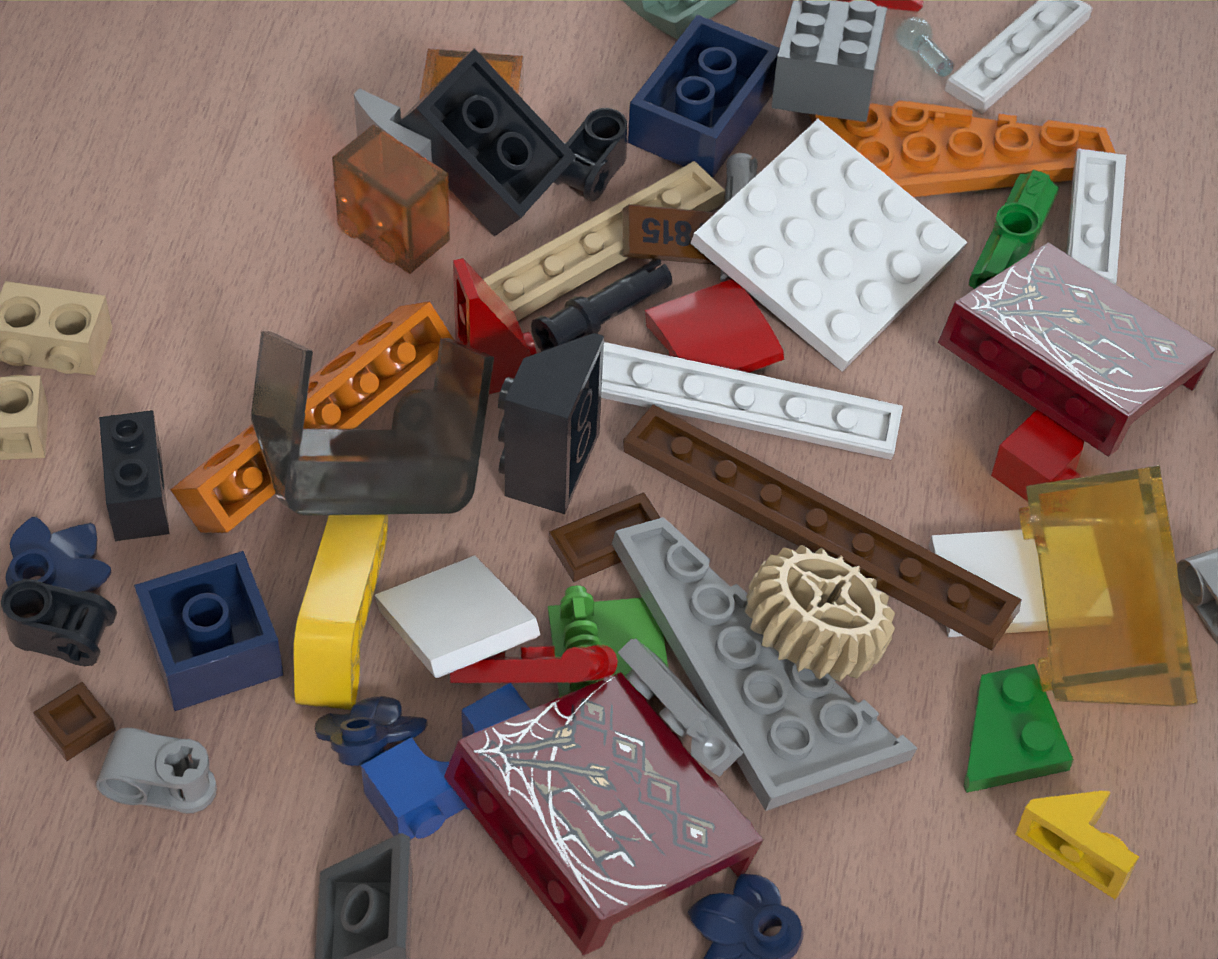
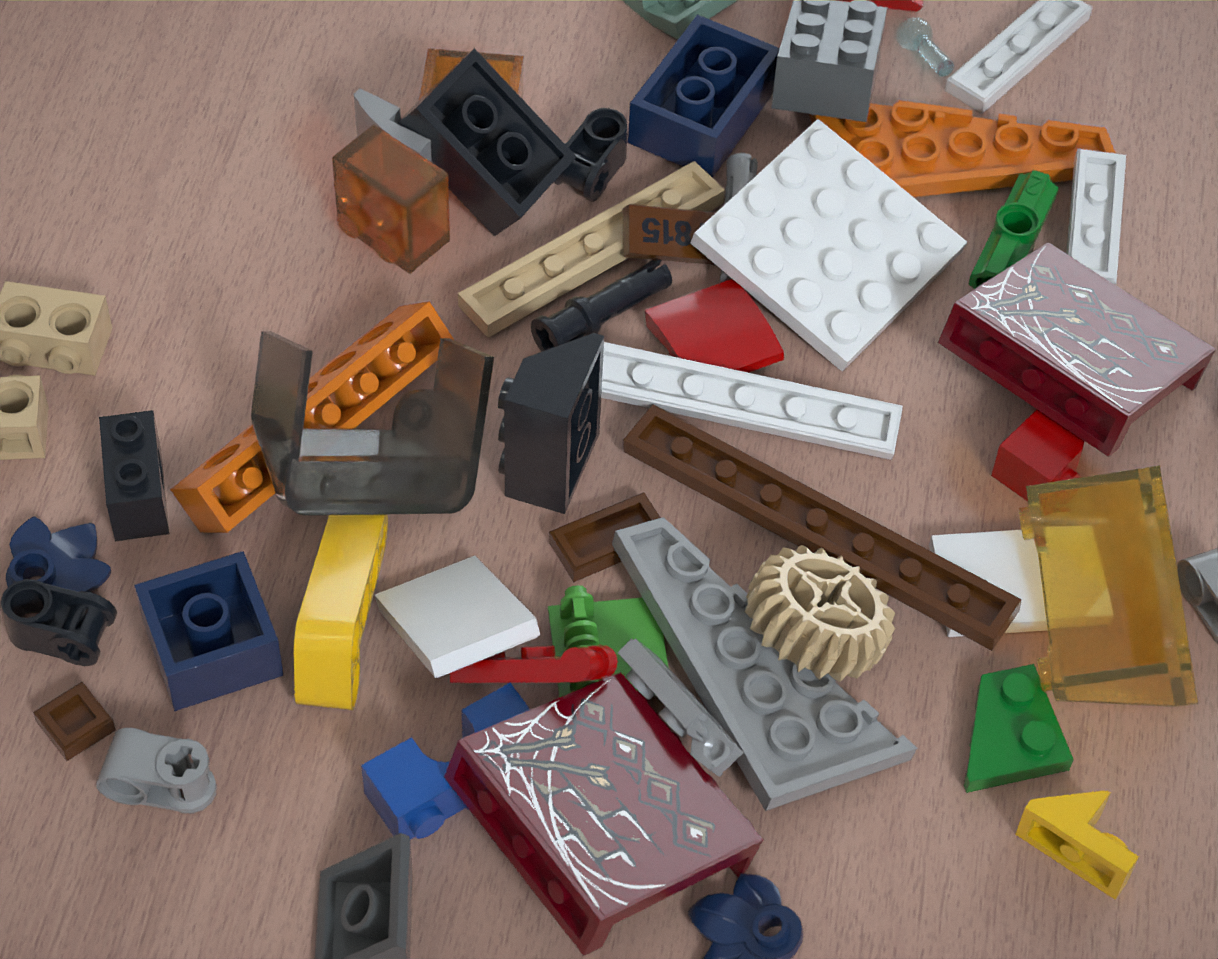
dark blue plate [314,696,428,766] -> none
red slope [453,258,537,399] -> none

